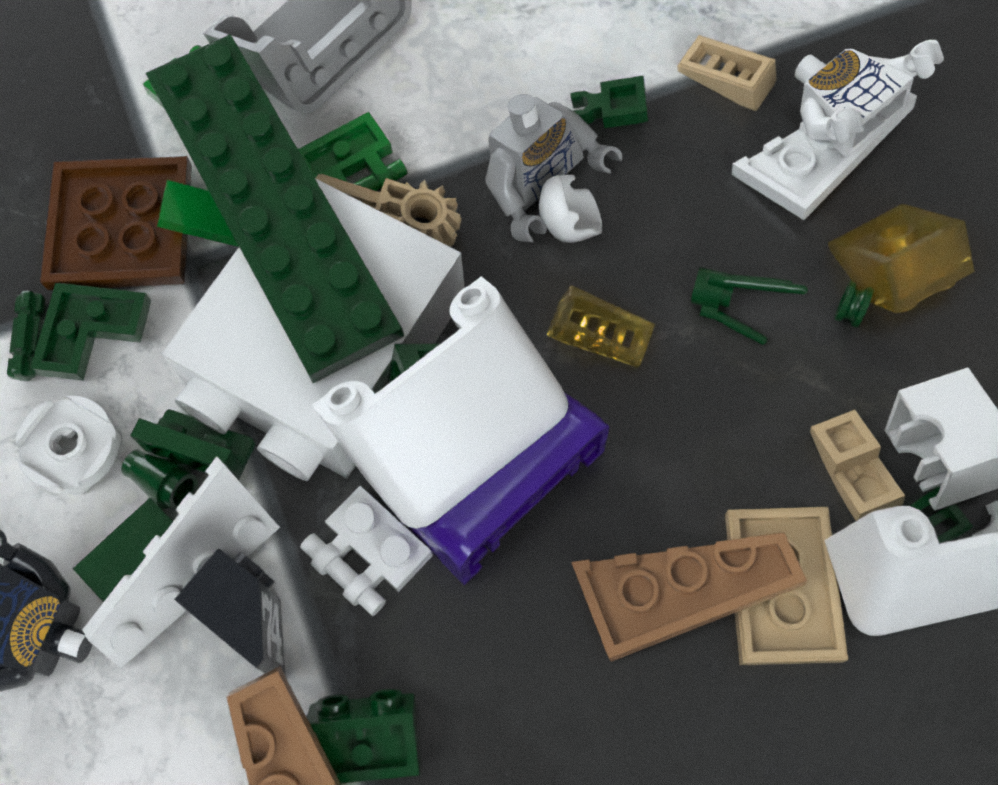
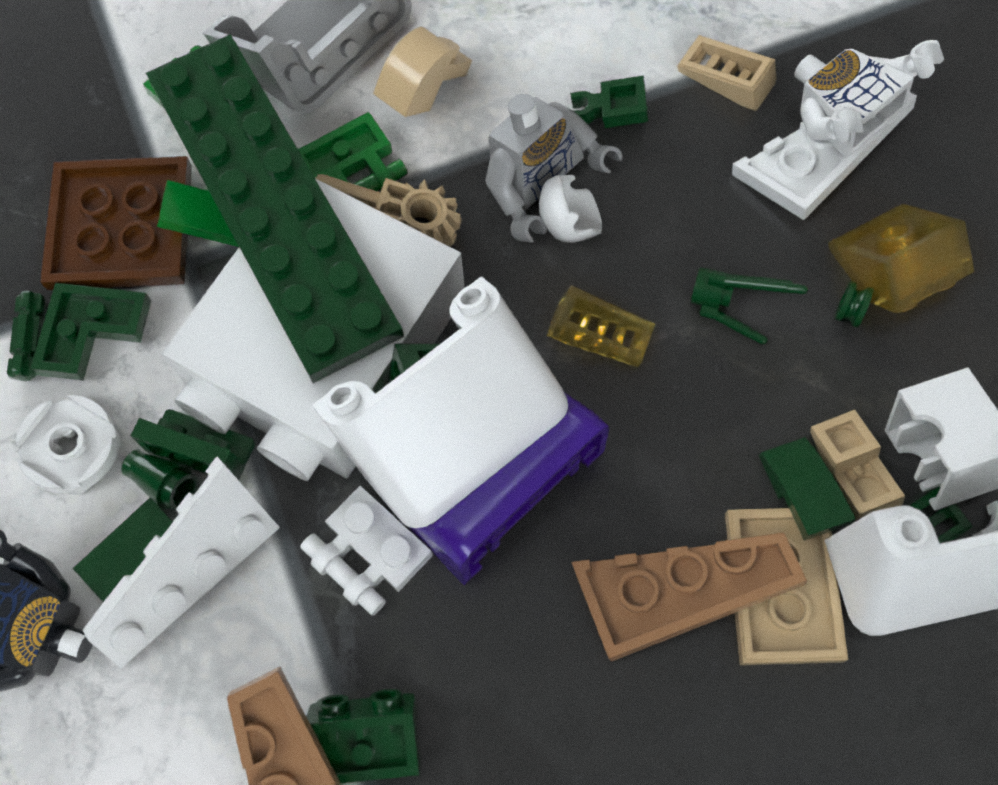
black slope [174,548,285,674] -> none
none -> tan brick [373,26,472,117]
none -> dark green slope [759,437,856,540]

